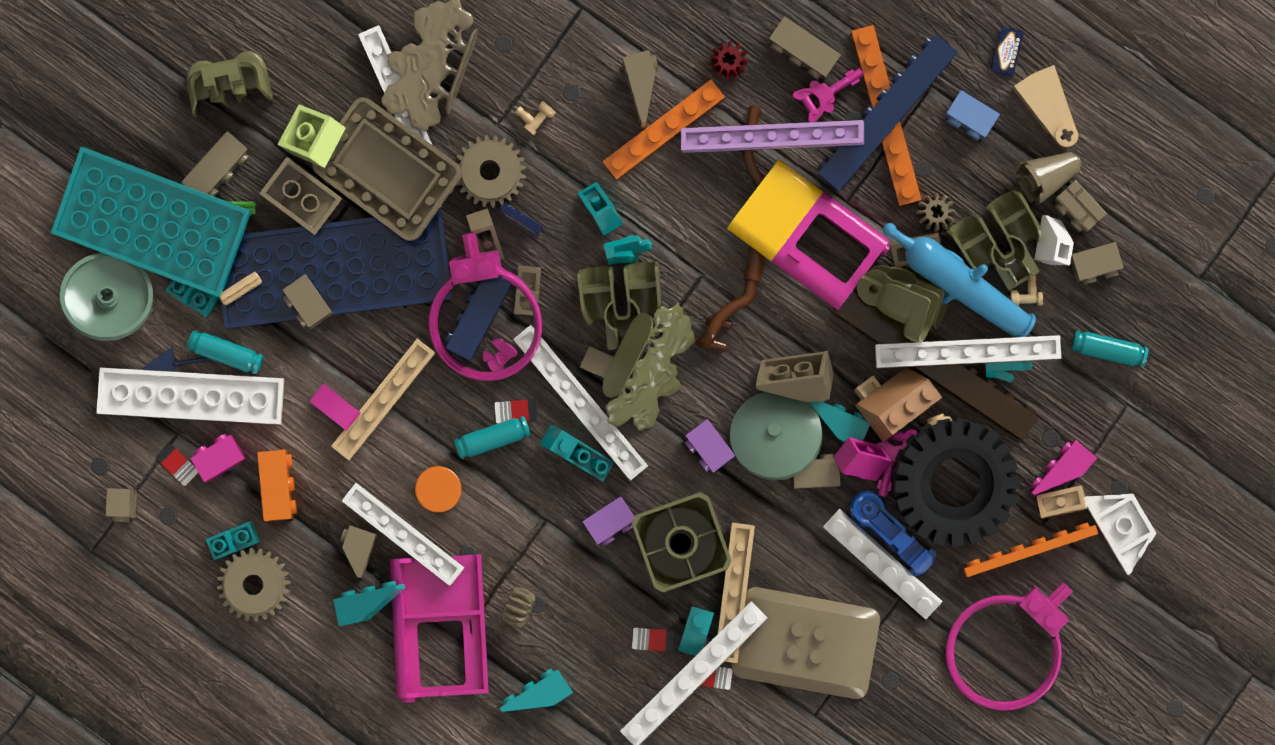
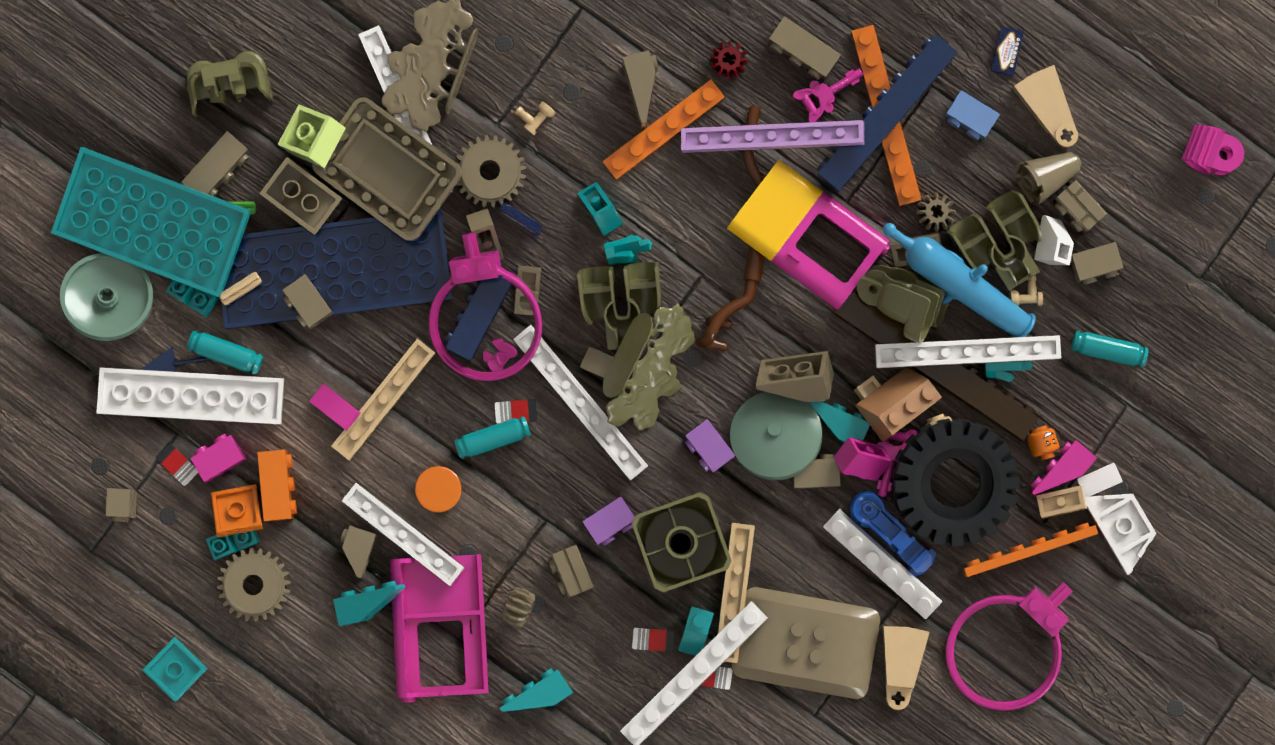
teal slope [540,425,614,482] -> none
none -> teal tile [142,637,208,702]
none -> orange tile [211,484,263,537]
none -> dark tan brick [548,545,594,598]
none -> tan piece [882,626,929,710]
none -> orange head [1026,425,1060,460]
none -> white sticker [1077,463,1122,497]
none -> dark pink piece [1181,125,1244,175]

